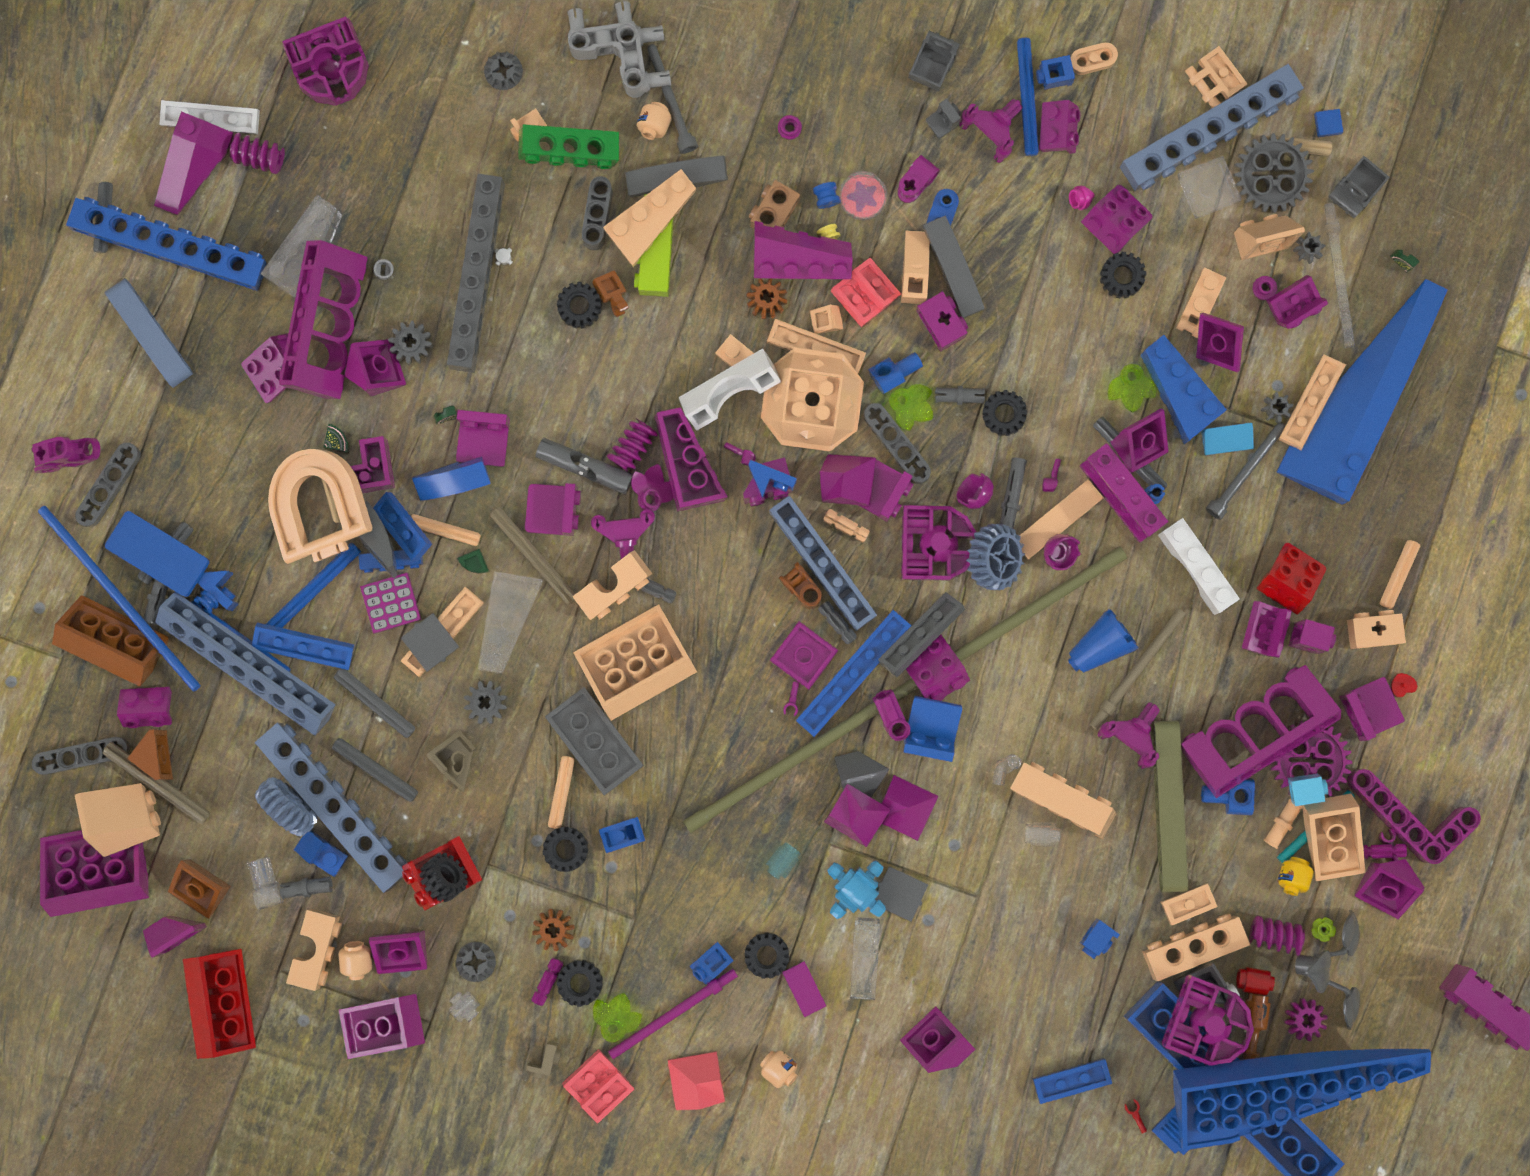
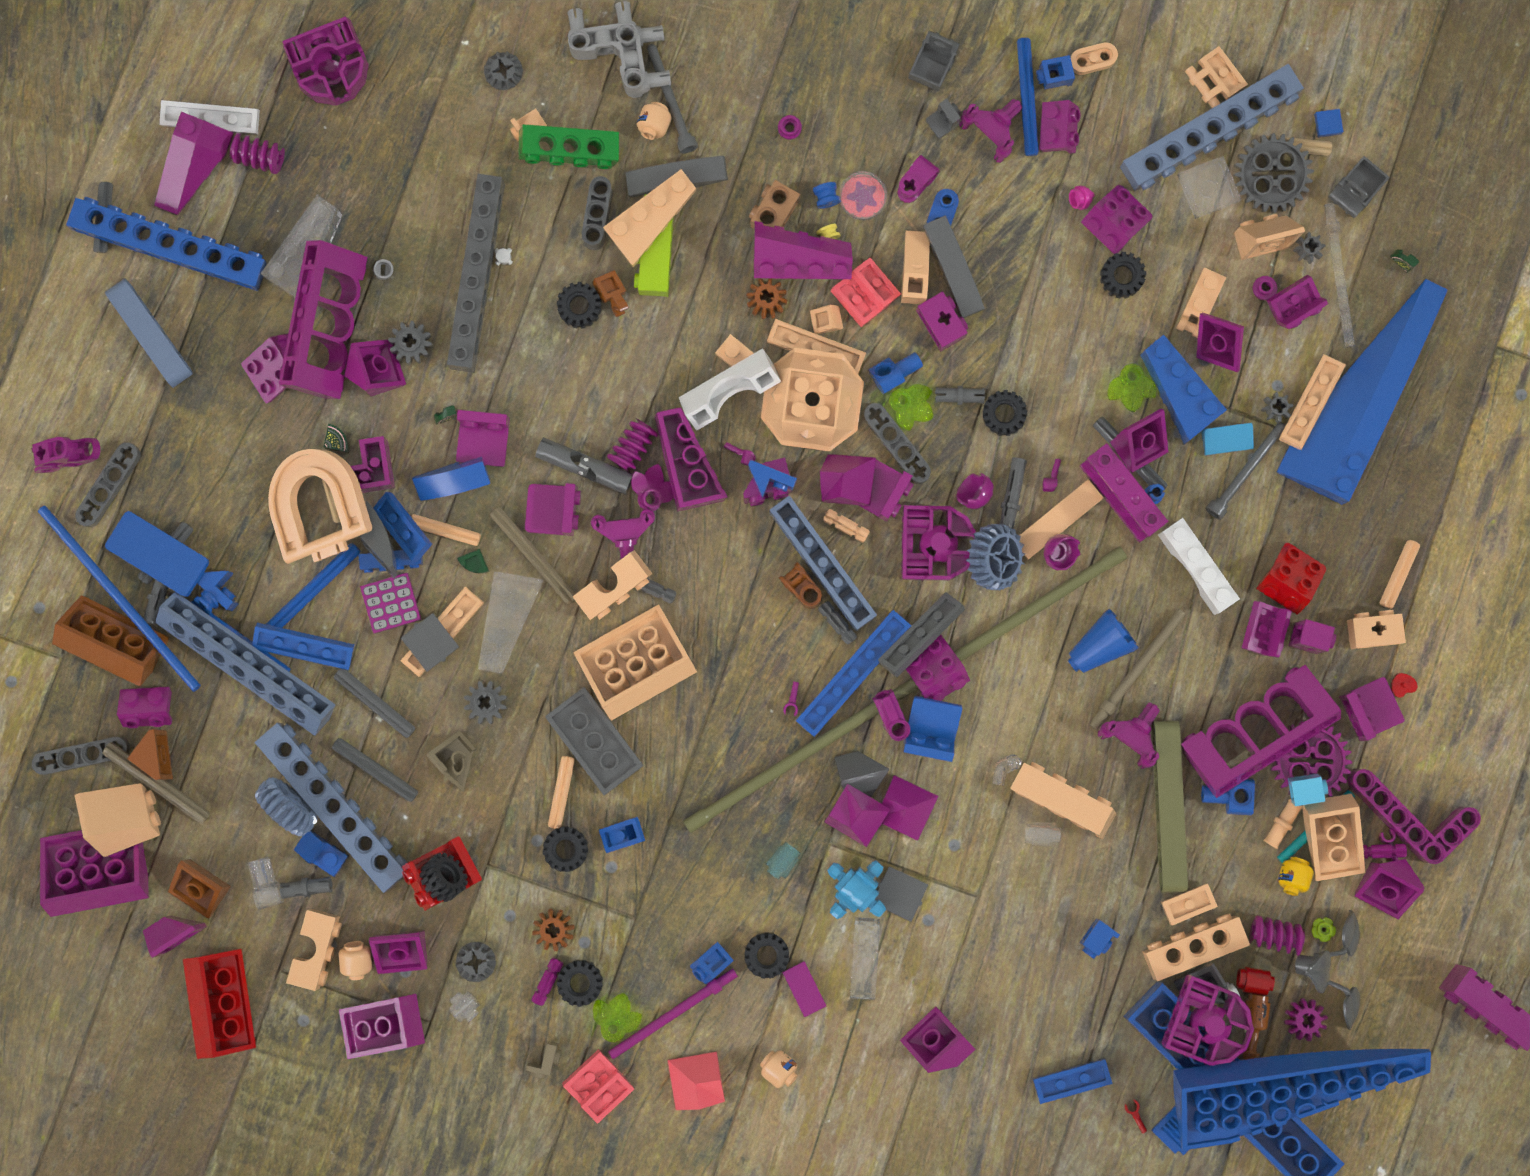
magenta tile [770,621,838,690] -> none

